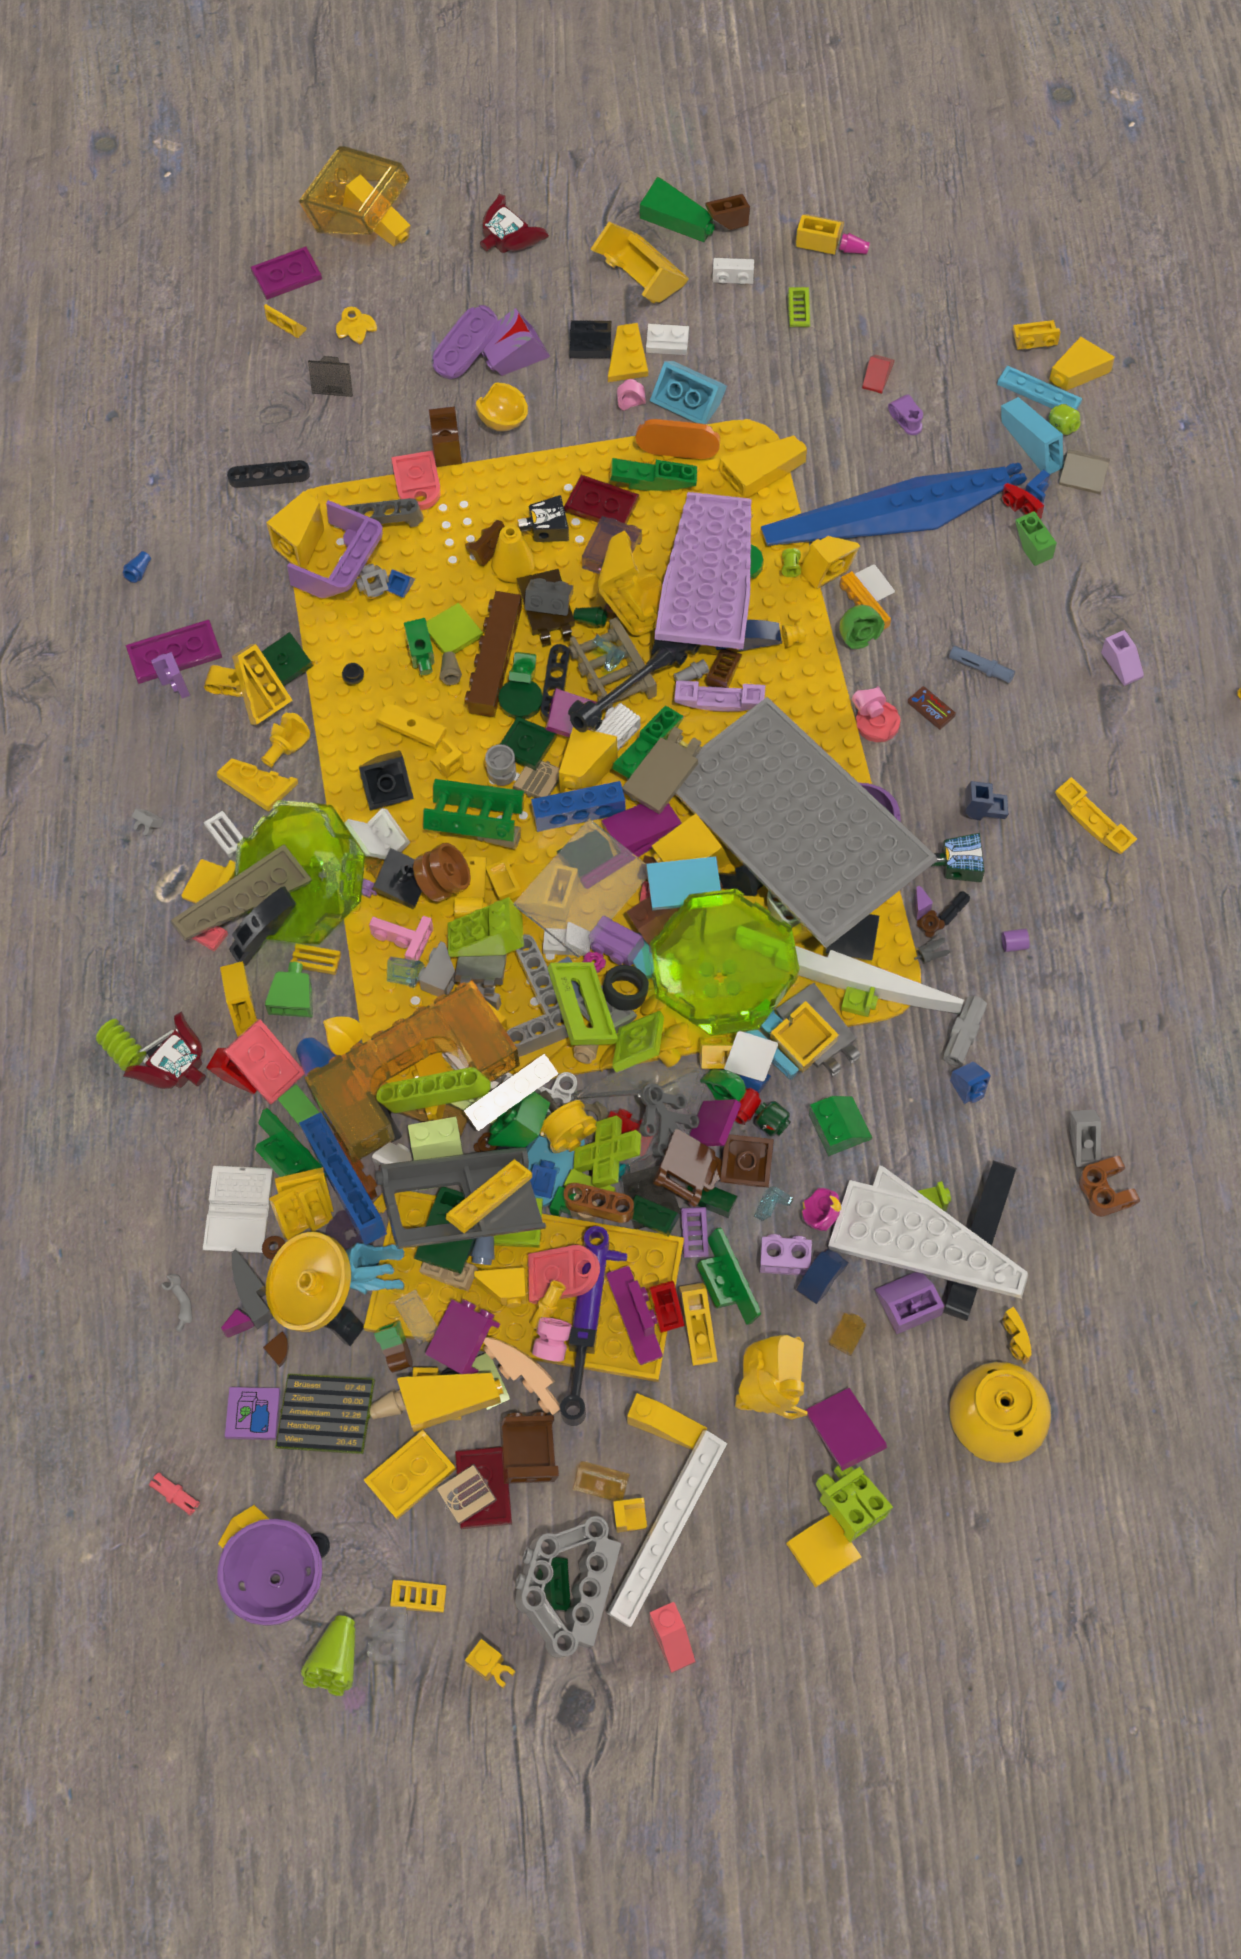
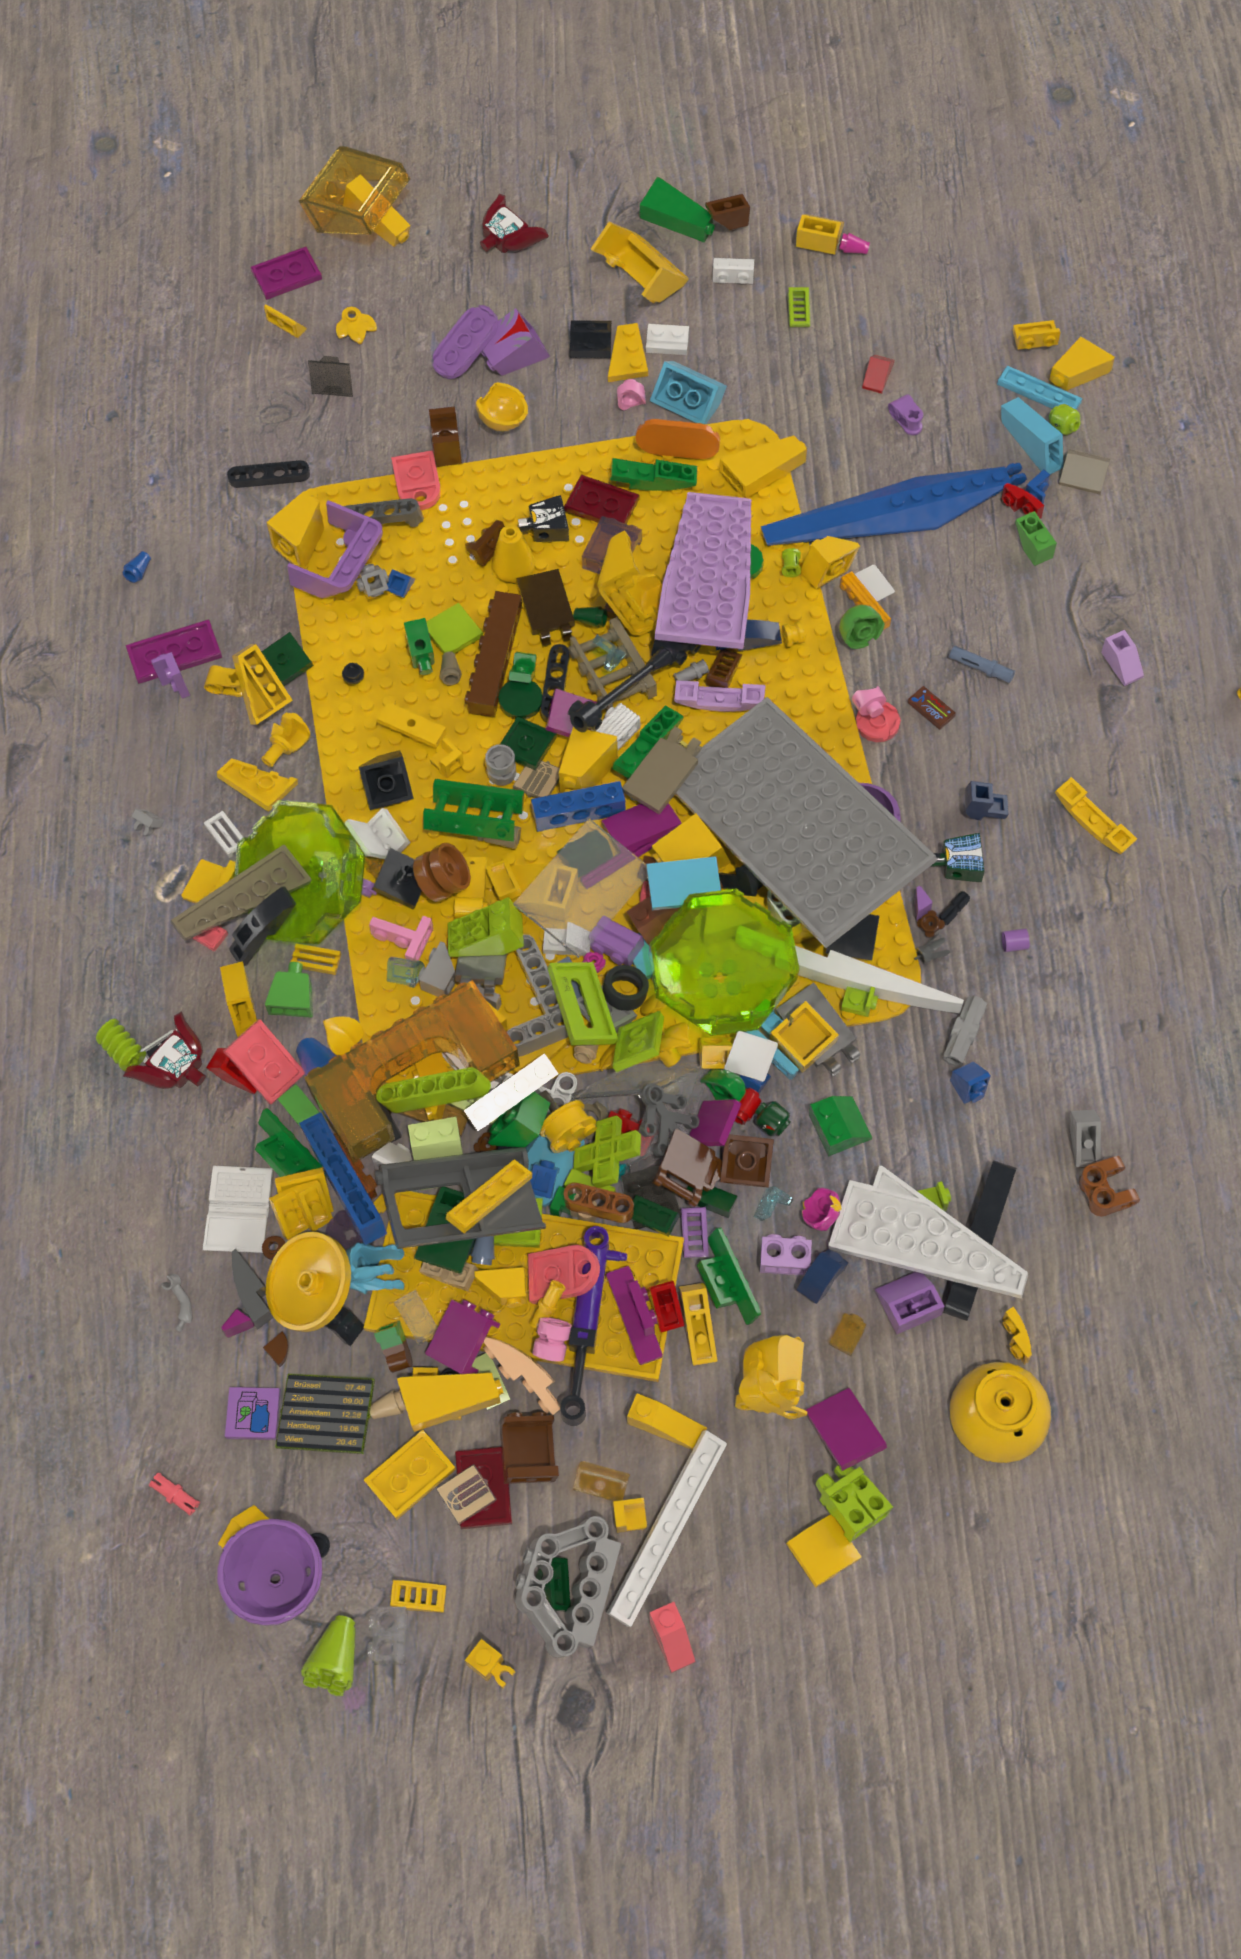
dark grey bracket [525,578,574,615] -> none

